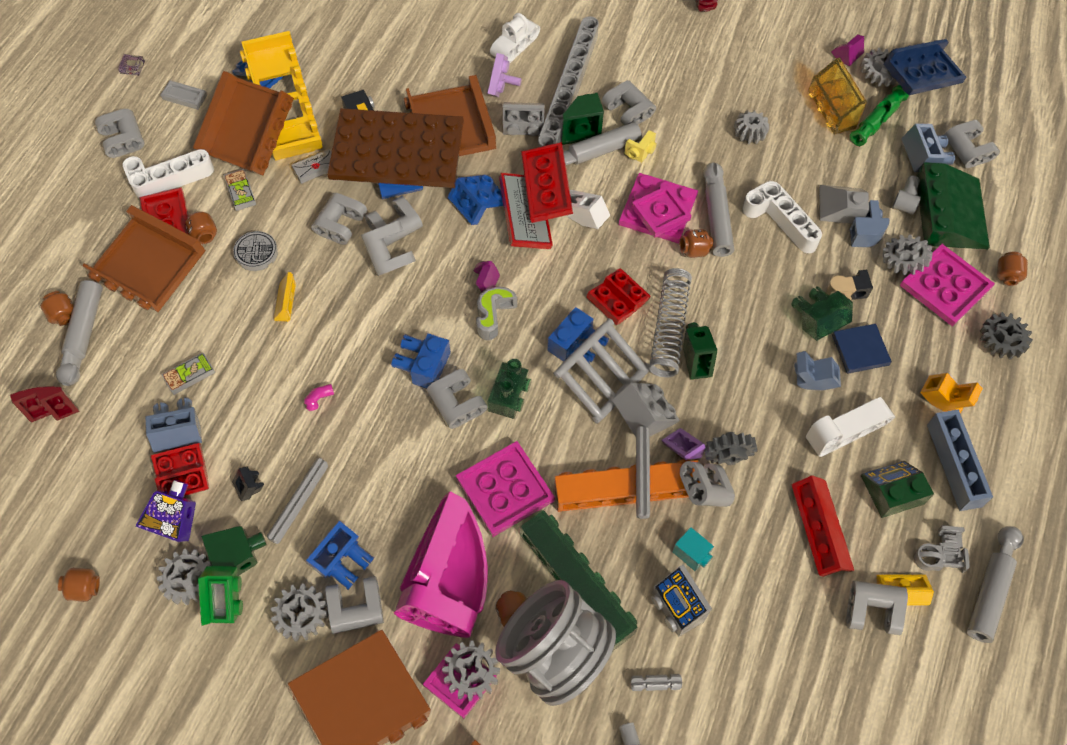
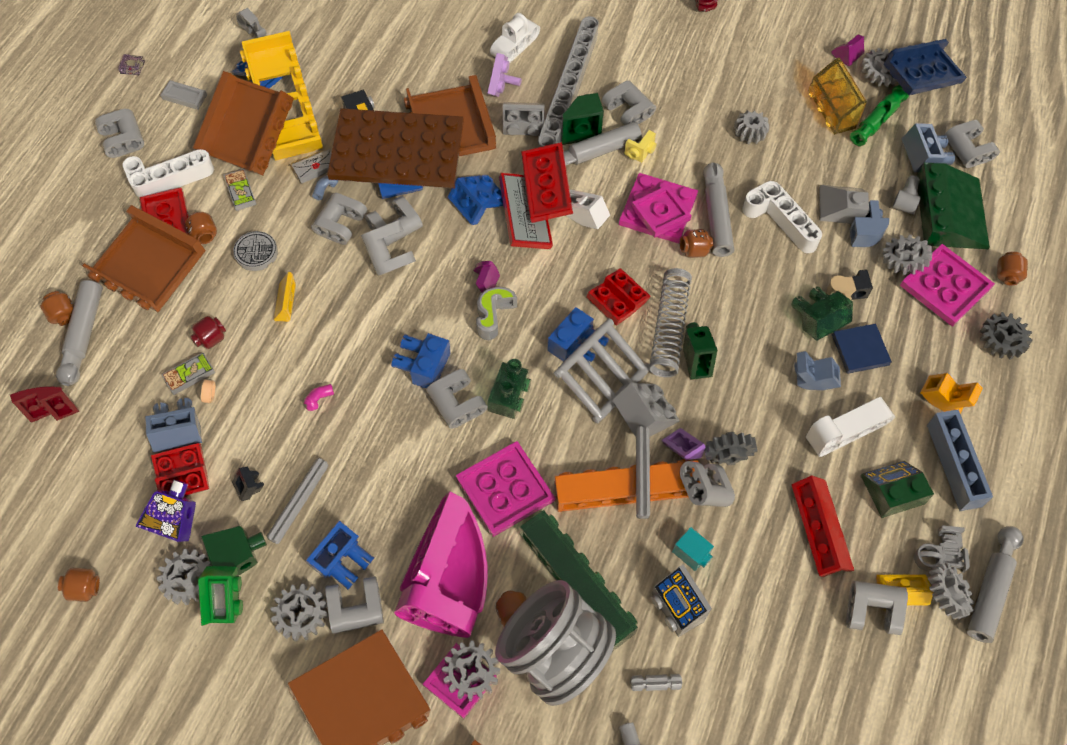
none -> dark red head [190,316,226,349]
none -> light nougat tile [201,379,216,403]
none -> light grey piece [236,8,267,38]
none -> sand blue arm [312,174,339,200]
none -> light grey gear [928,563,974,619]

